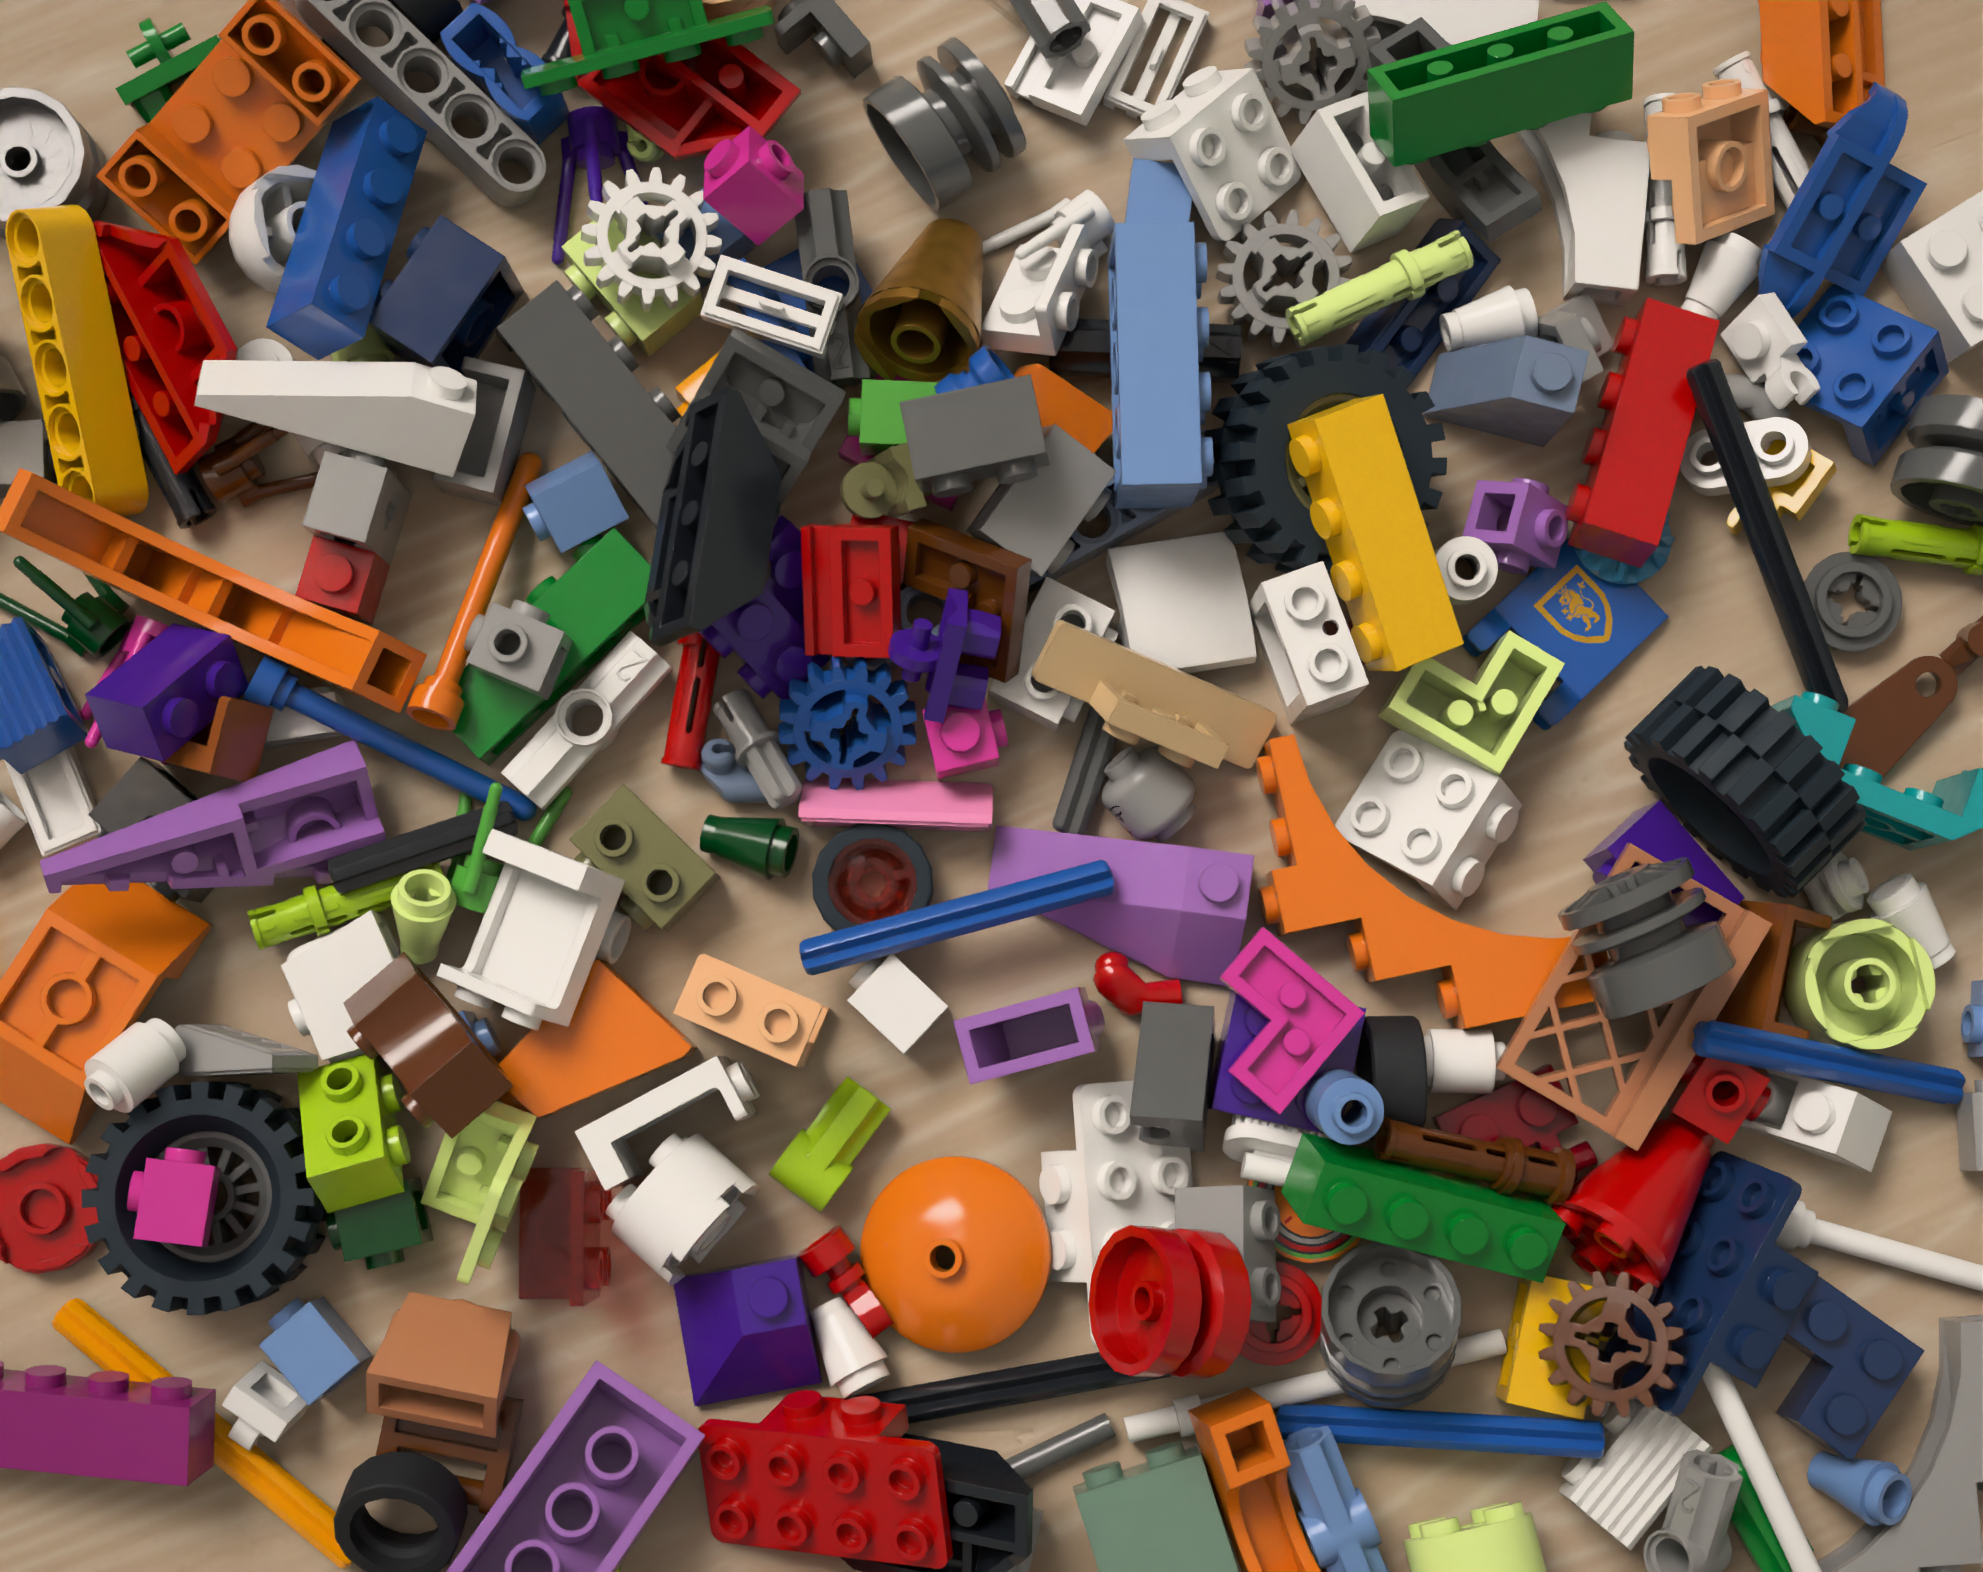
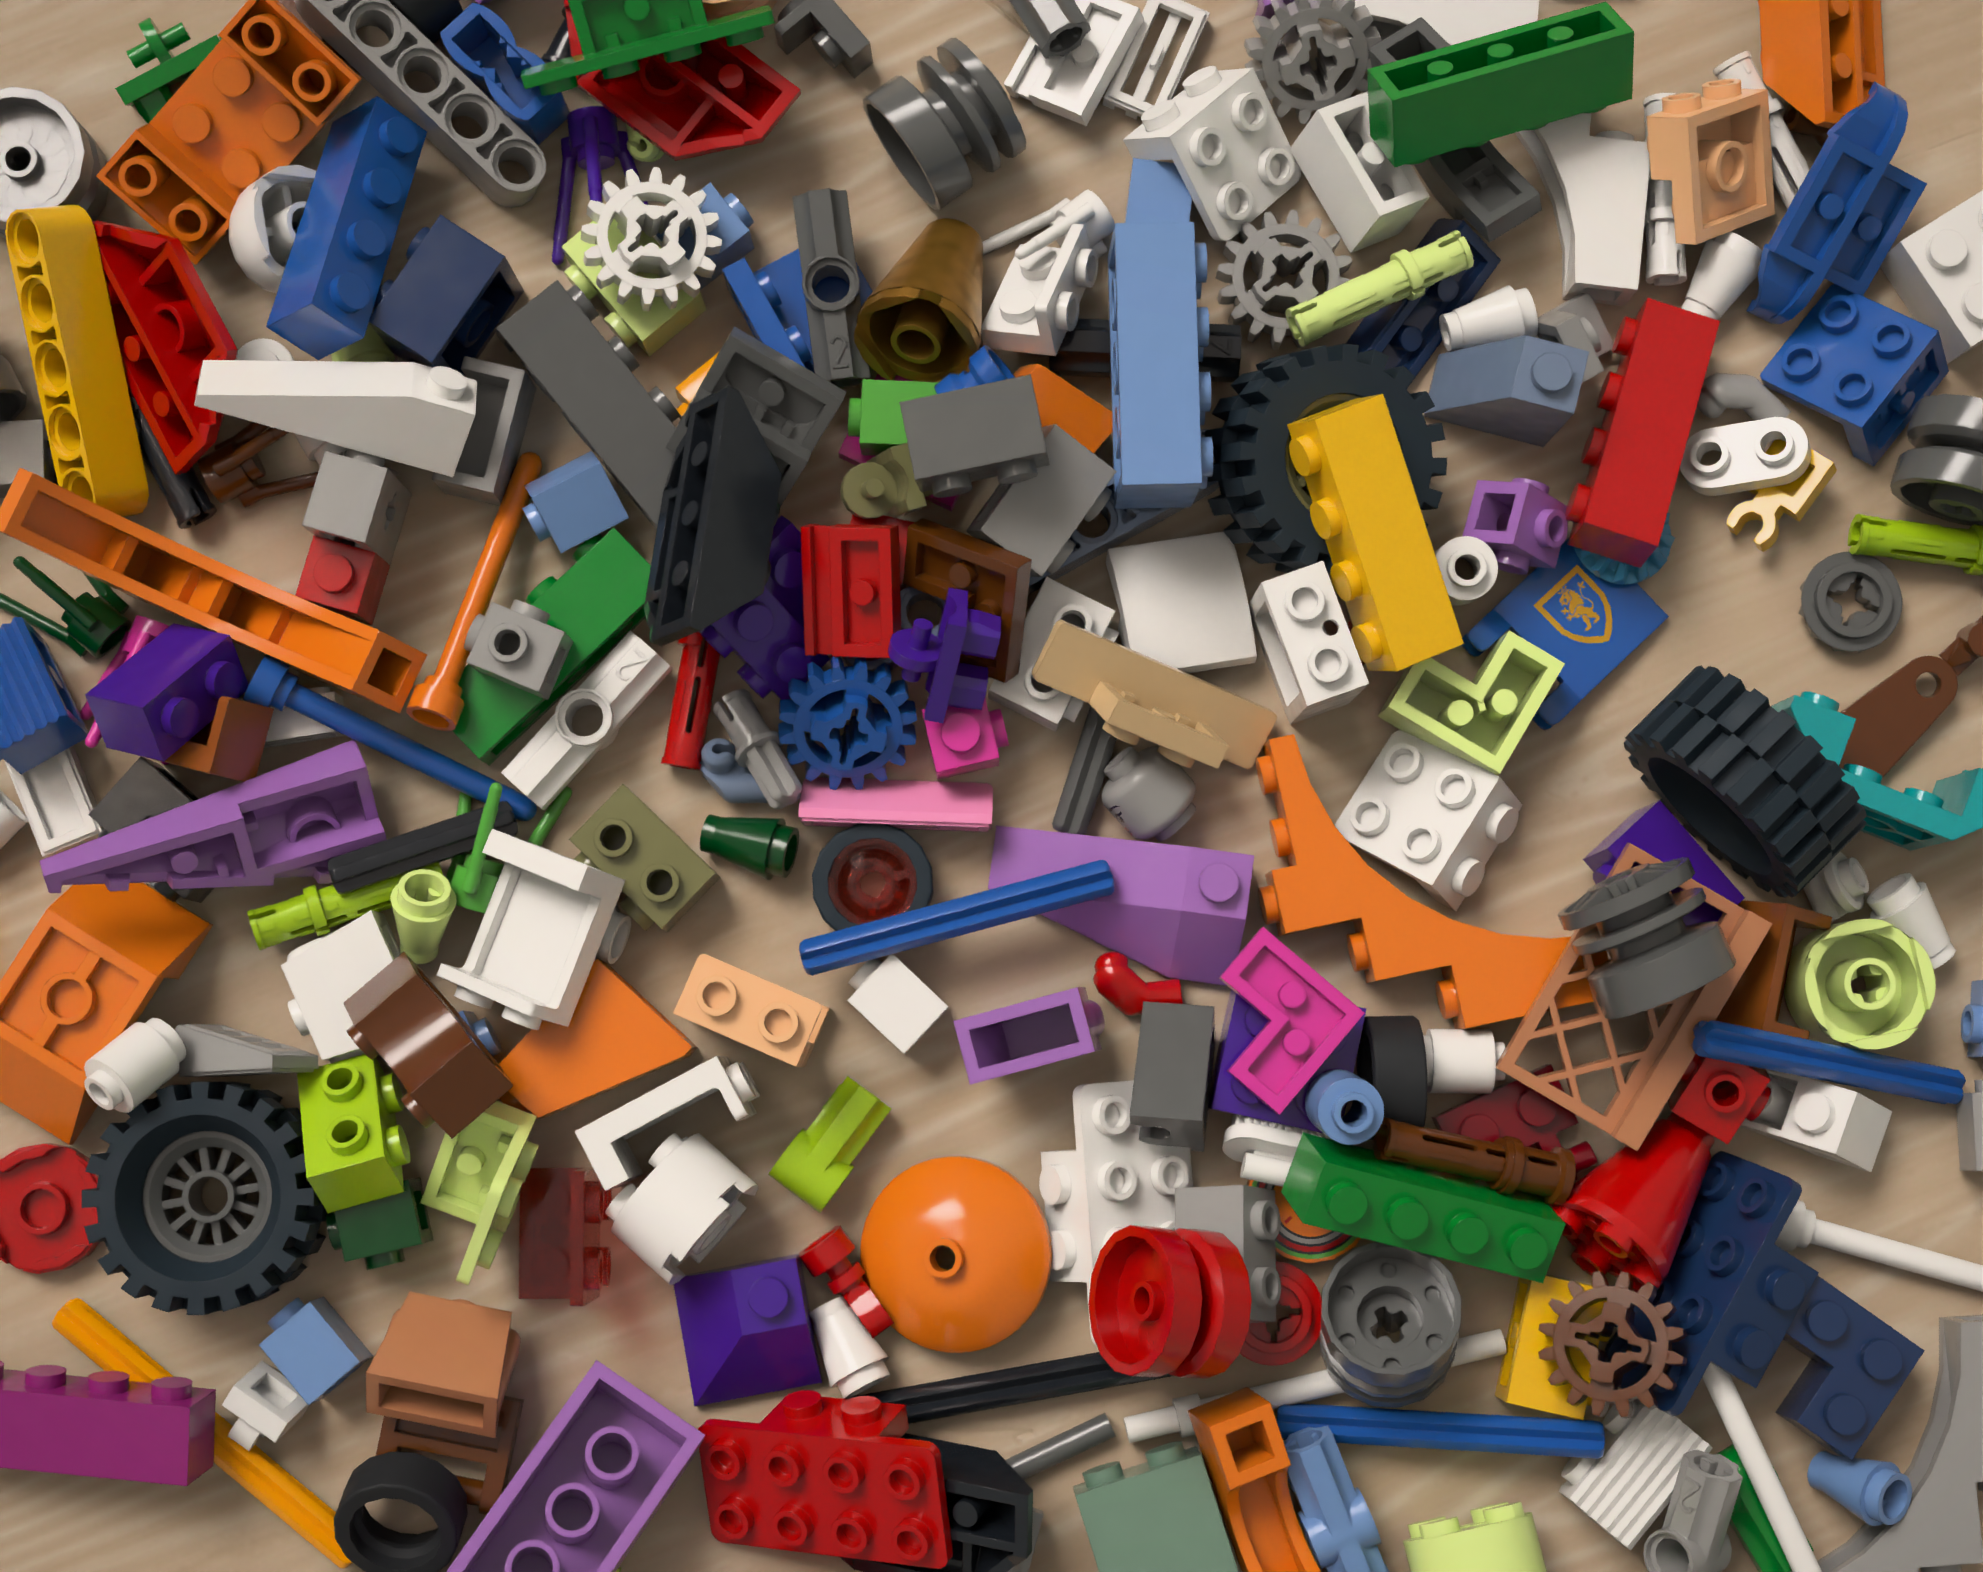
dark pink brick [127,1147,221,1247] -> none
white tile [700,255,844,359] -> none
dark pink brick [703,125,804,246] -> none
black axle [1686,359,1849,713] -> none
white plate [1720,292,1820,409] -> none

